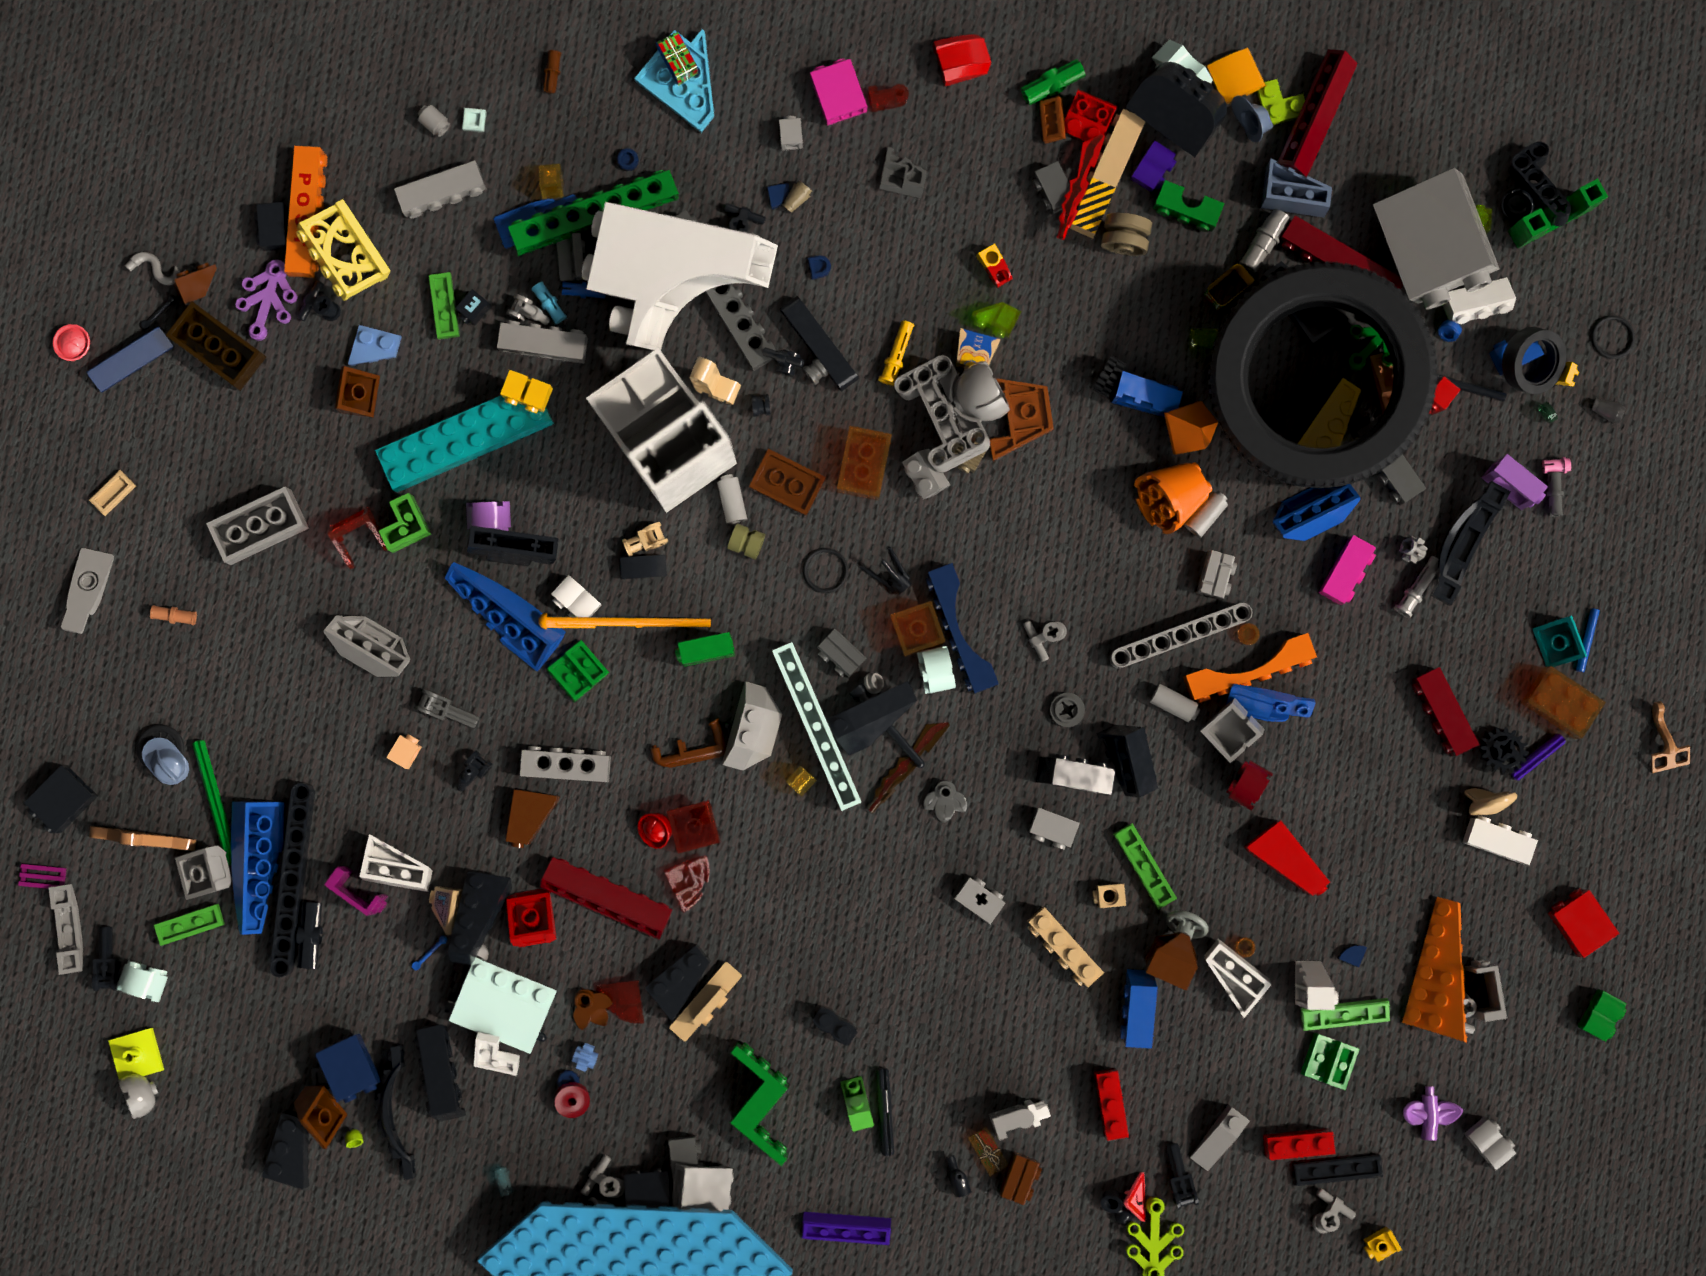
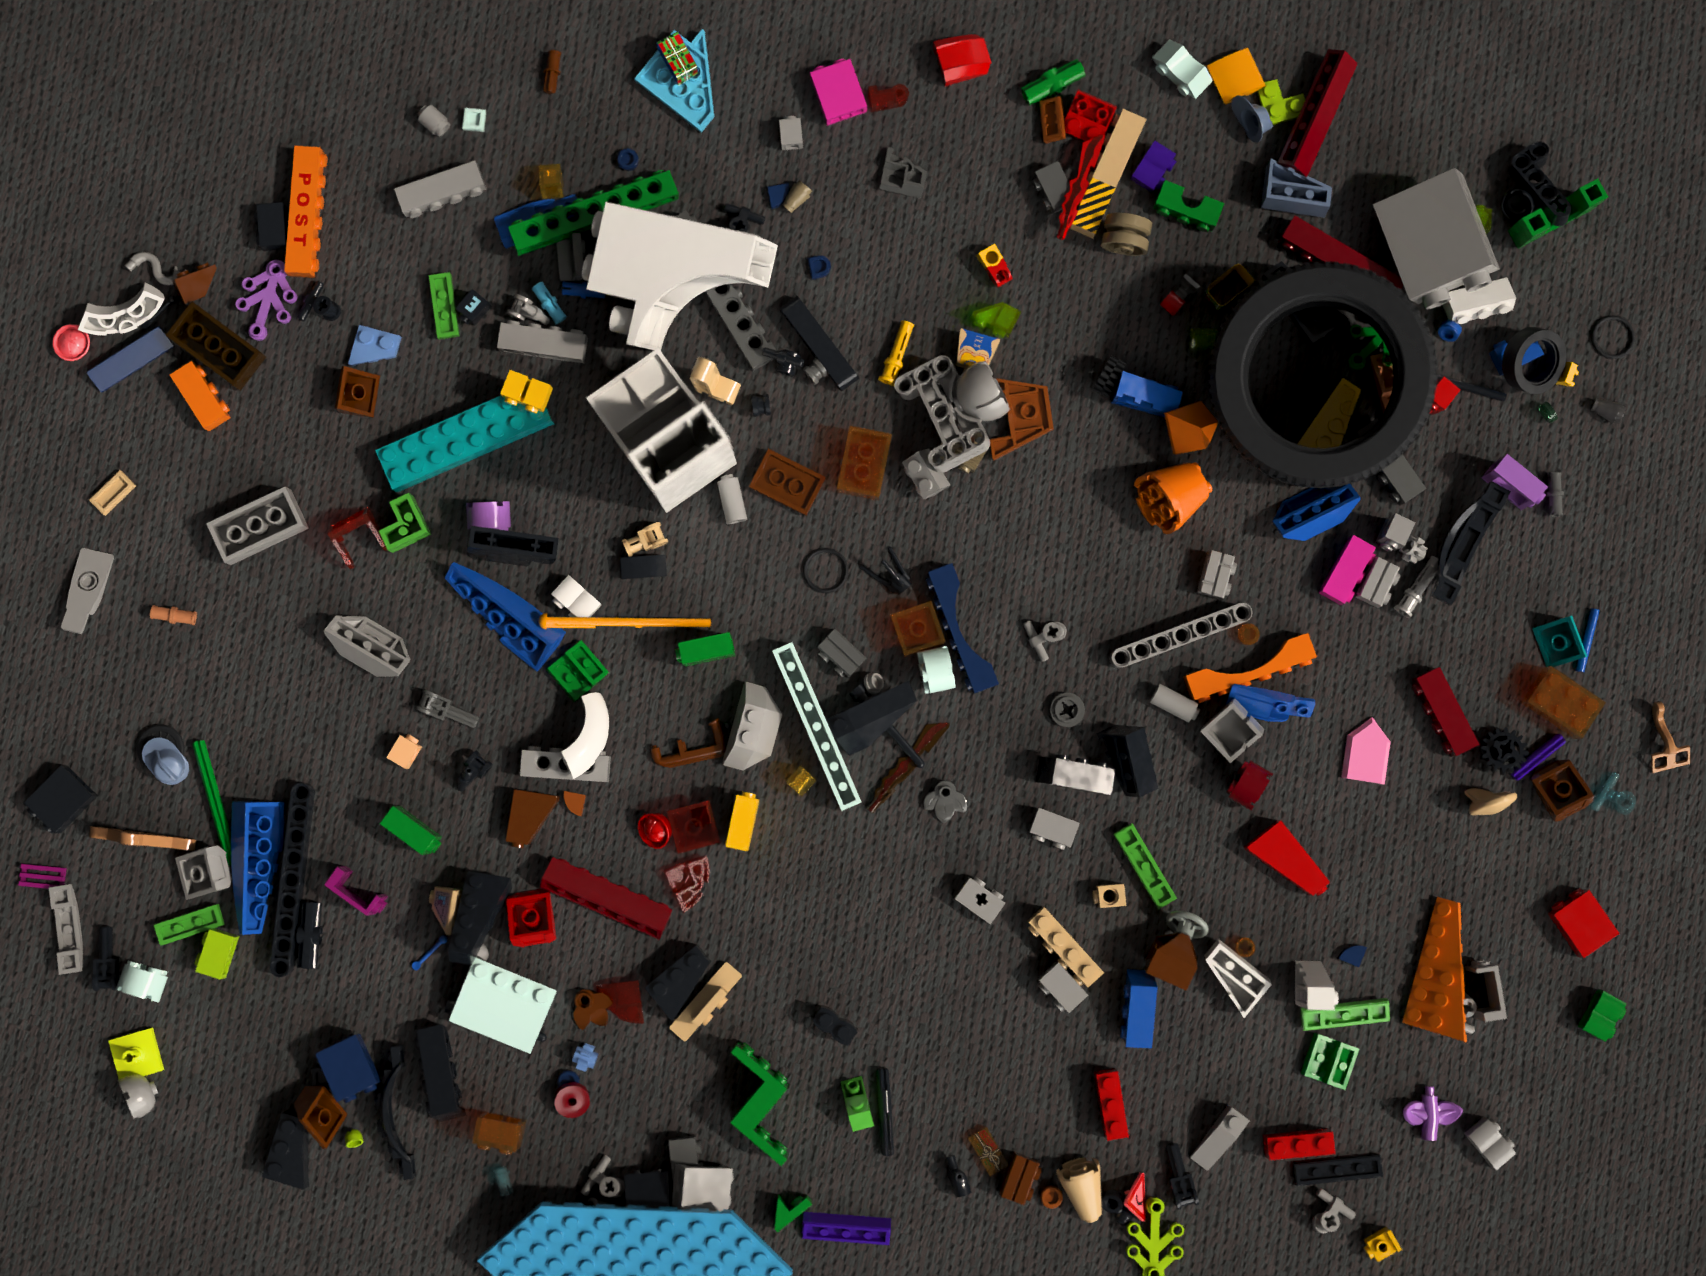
light yellow fence [296,199,390,301] -> none
white wedge [360,834,432,892] -> none
white plate [474,1032,520,1076] -> none
olive wheel [727,523,766,560] -> none
light grey hips [989,1100,1050,1140] -> none
black brick [1126,62,1227,158] -> none
light grey brick [1184,491,1228,538] -> none
light grey piece [1240,209,1290,273] -> none
white brick [1462,816,1538,865] -> none
bright pink pin [1542,457,1571,474] -> none
none -> white brick [78,283,165,335]
none -> orange brick [170,361,231,431]
none -> lime brick [195,928,240,979]
none -> green brick [380,806,442,855]
none -> clear orange piece [472,1111,527,1155]
none -> white brick [561,692,609,779]
none -> dark orange tile [564,791,586,816]
none -> yellow brick [725,792,759,851]
none -> green slope [775,1195,812,1233]
none -> light grey brick [1038,961,1088,1013]
none -> dark orange tile [1040,1185,1063,1209]
none -> tan cone [1057,1157,1102,1223]
none -> leg [1160,274,1200,316]
none -> bright pink tile [1341,717,1390,784]
none -> light grey brick [1355,557,1400,608]
none -> light grey brick [1375,513,1416,552]
none -> reddish brown slope [1531,759,1594,822]
none -> clear light blue piece [1591,772,1636,815]

